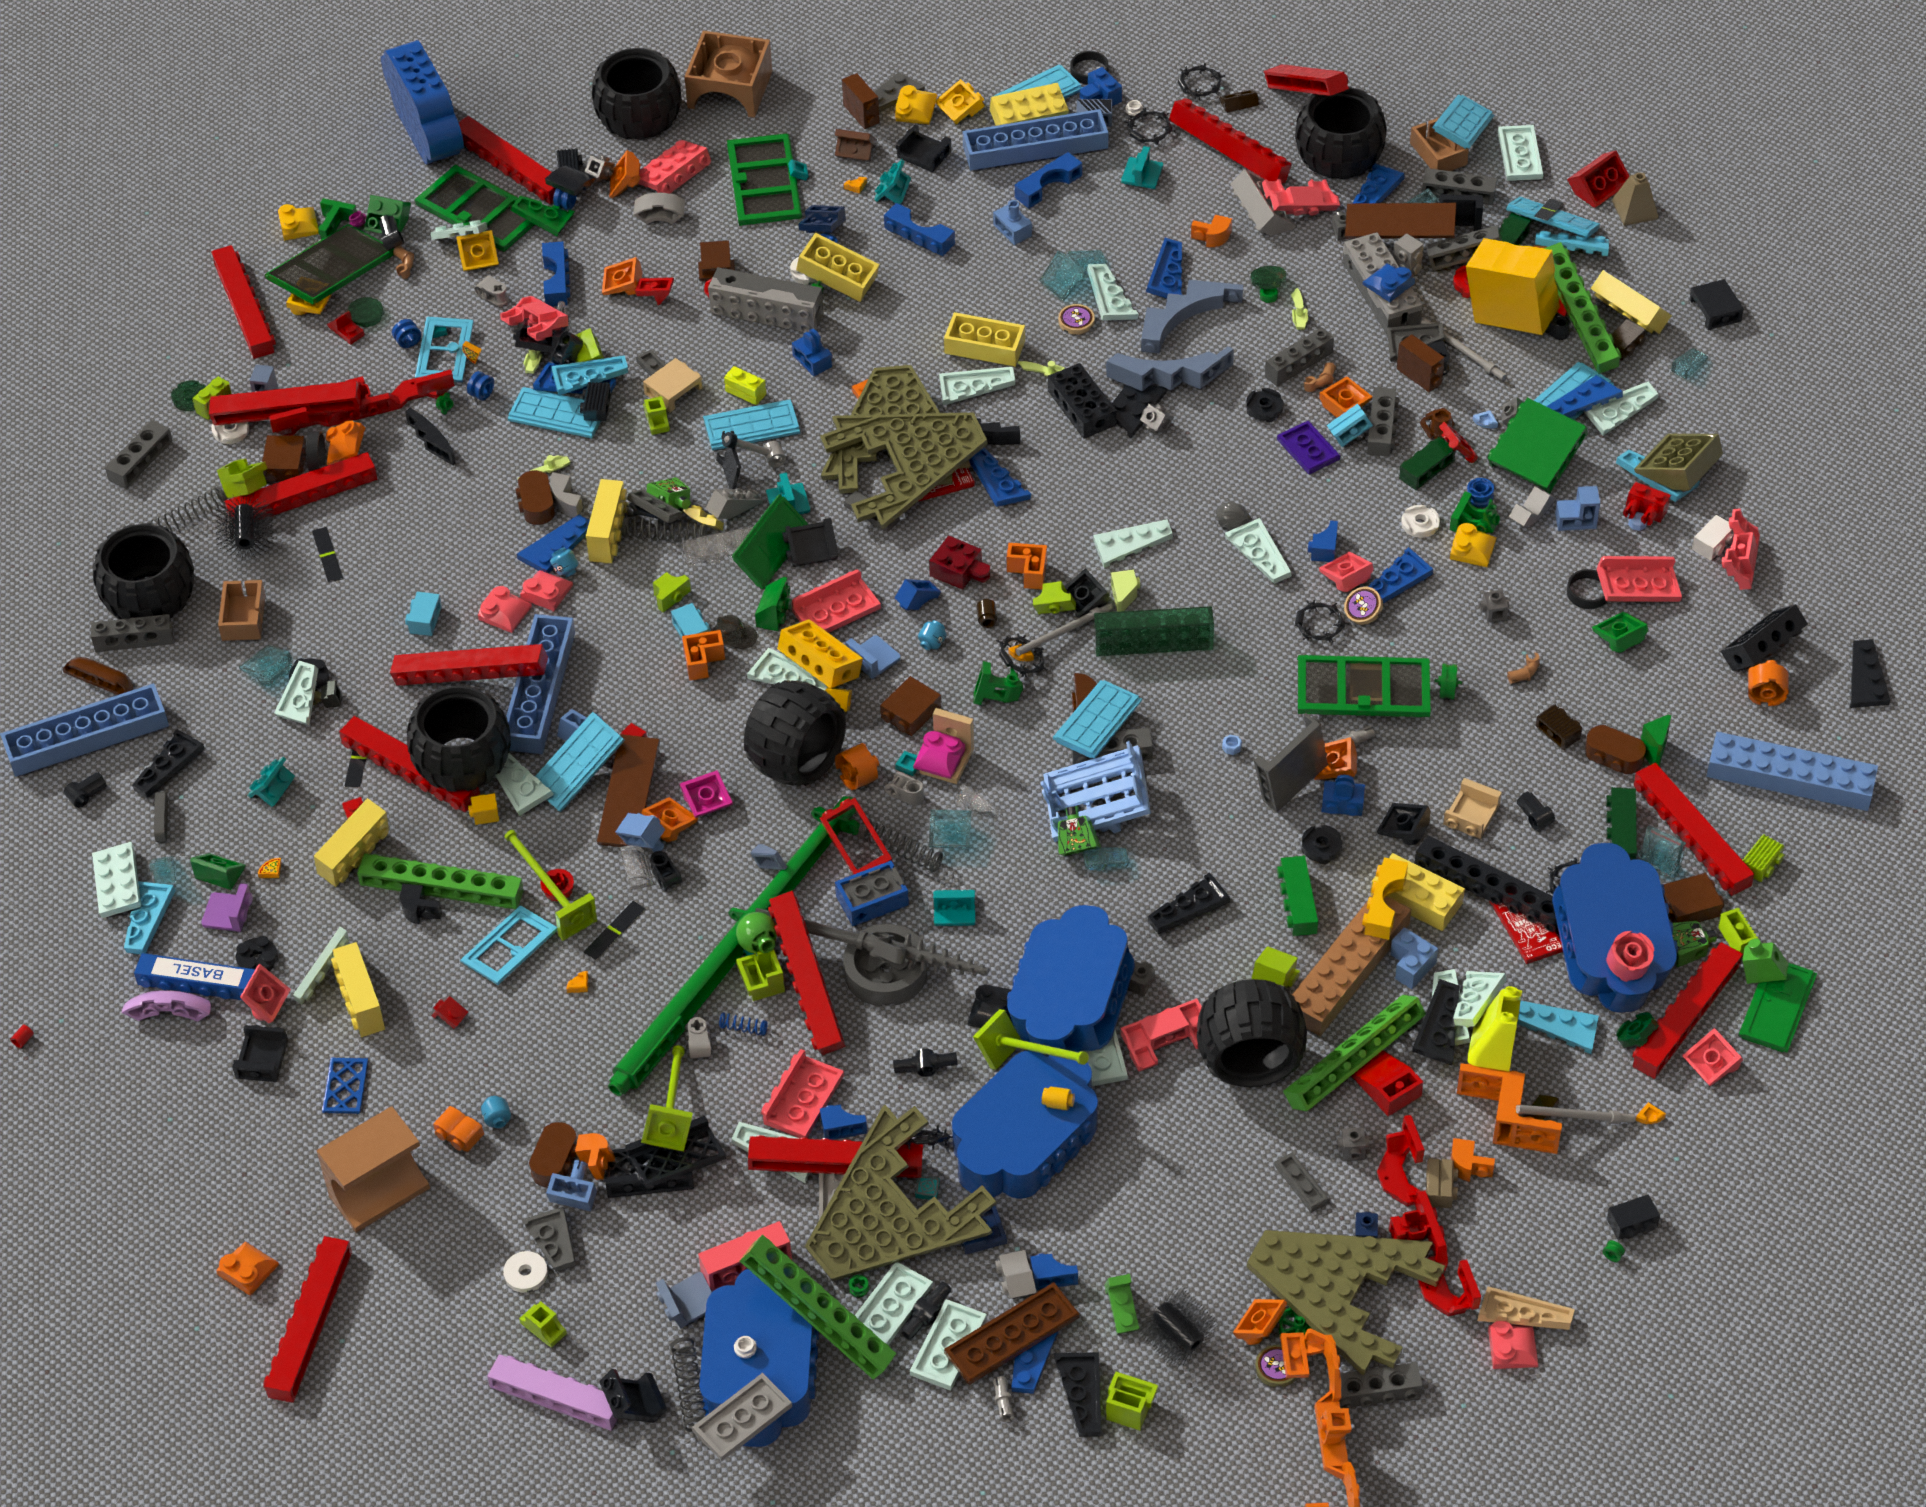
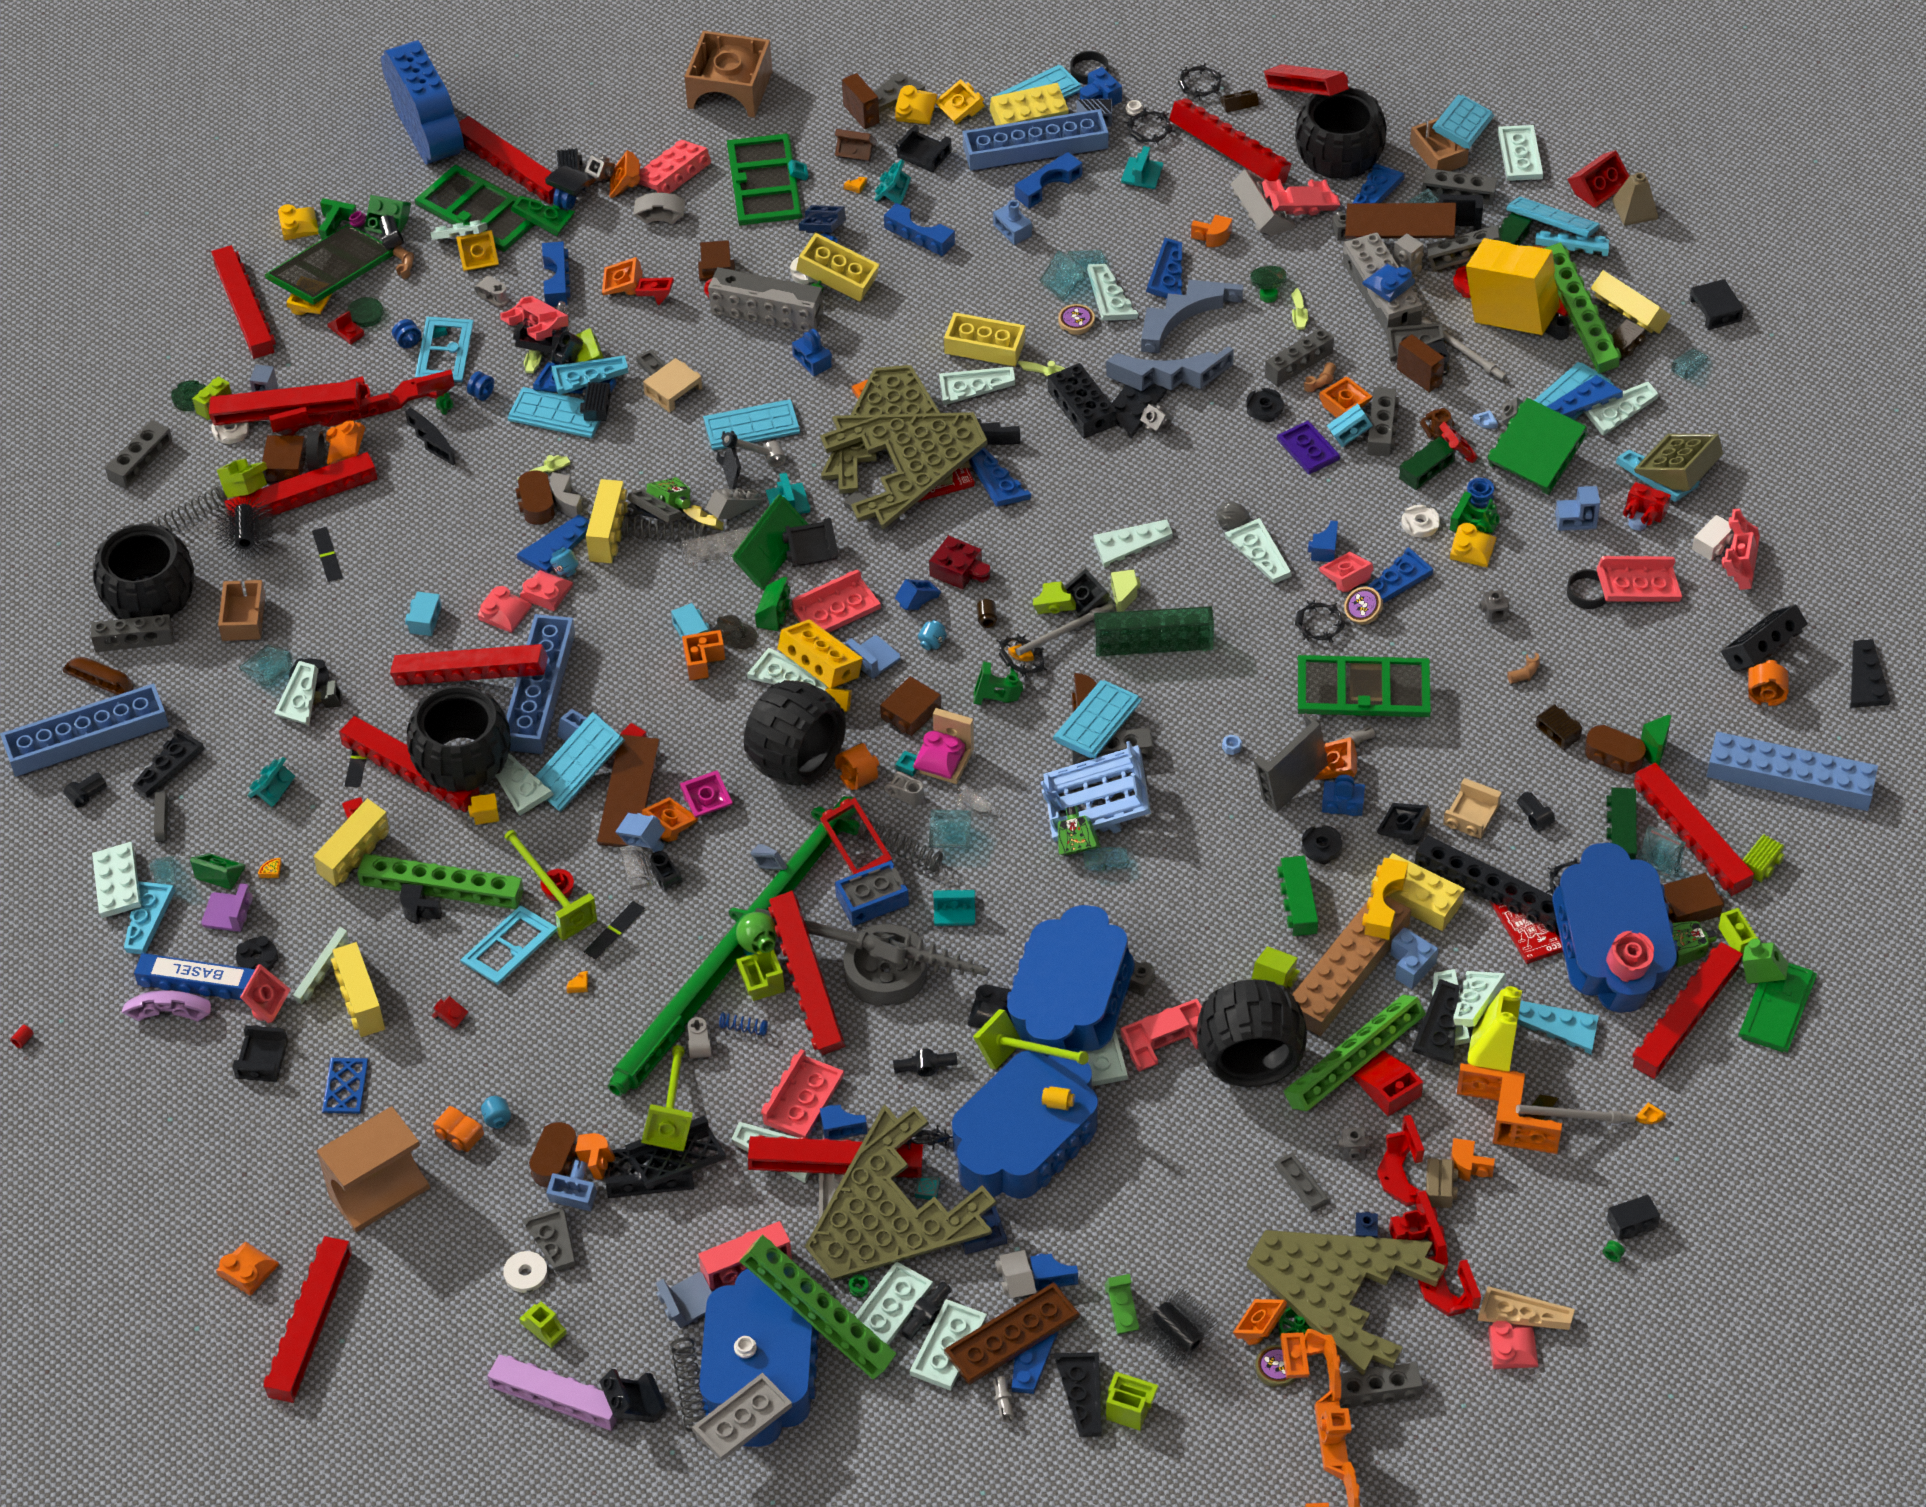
tile [462,341,482,364] -> none
black tyre [592,48,682,140] -> none
lime brick [643,396,670,435] -> none
lime brick [653,572,691,613] -> none
neon yellow brick [724,366,766,405] -> none
orange brick [1006,543,1047,590] -> none
black wing [1148,872,1230,934] -> none
green wheel [1434,663,1462,700] -> none
light grey brick [1509,486,1556,527] -> none
black sticker [1534,199,1563,221] -> none
green slope [1592,611,1648,653] -> none
dark green plate [1616,1012,1659,1048] -> none
coral slope [1682,1028,1743,1086] -> none

